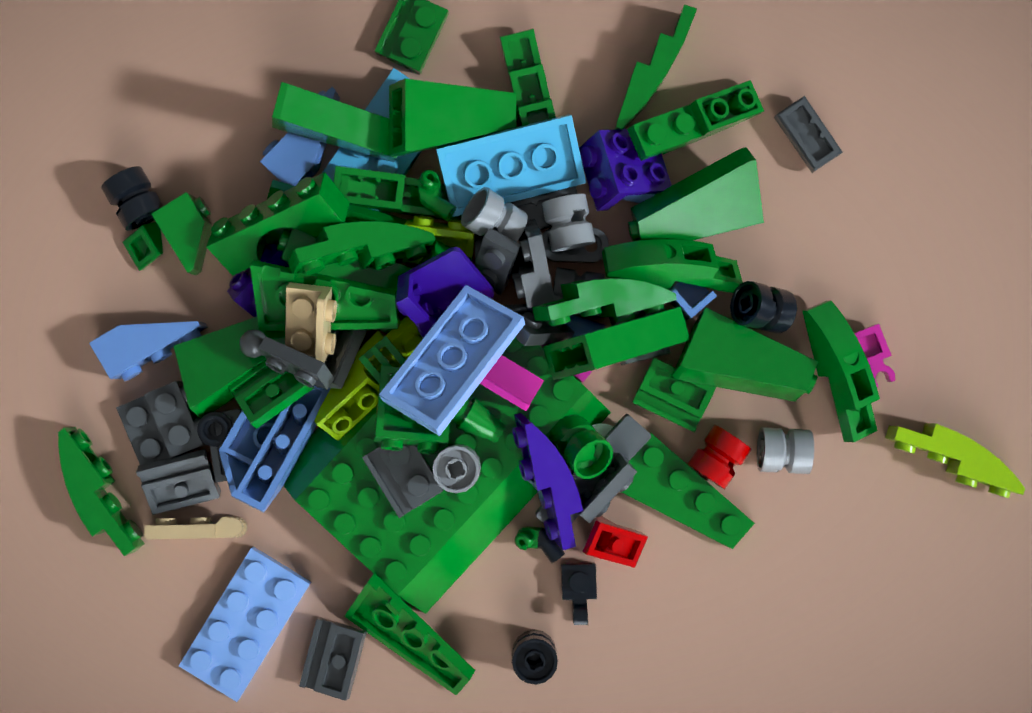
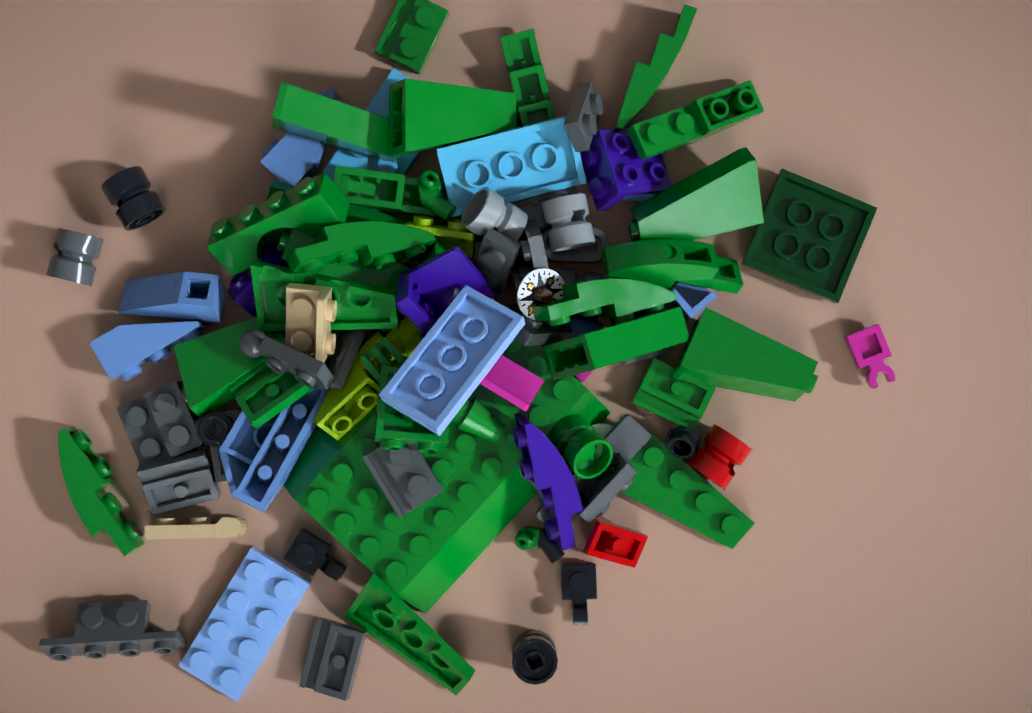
green slope [122,222,163,271] -> none
green slope [151,192,212,276] -> none
light grey wheel [432,444,481,493] -> none
black wheel [730,281,797,334] -> none
light grey wheel [757,427,814,474] -> none
dark grey plate [774,96,843,173] -> none
green slope [802,300,880,443] -> none
lime slope [885,423,1025,498] -> none
none -> dark grey bracket [39,600,186,661]
none -> dark grey wheel [46,228,103,286]
none -> medium blue slope [119,271,227,323]
none -> black plate [283,528,347,581]
none -> piece [517,268,564,320]
none -> dark grey plate [564,81,603,152]
none -> black plate [665,426,701,458]
none -> dark green plate [741,168,877,304]

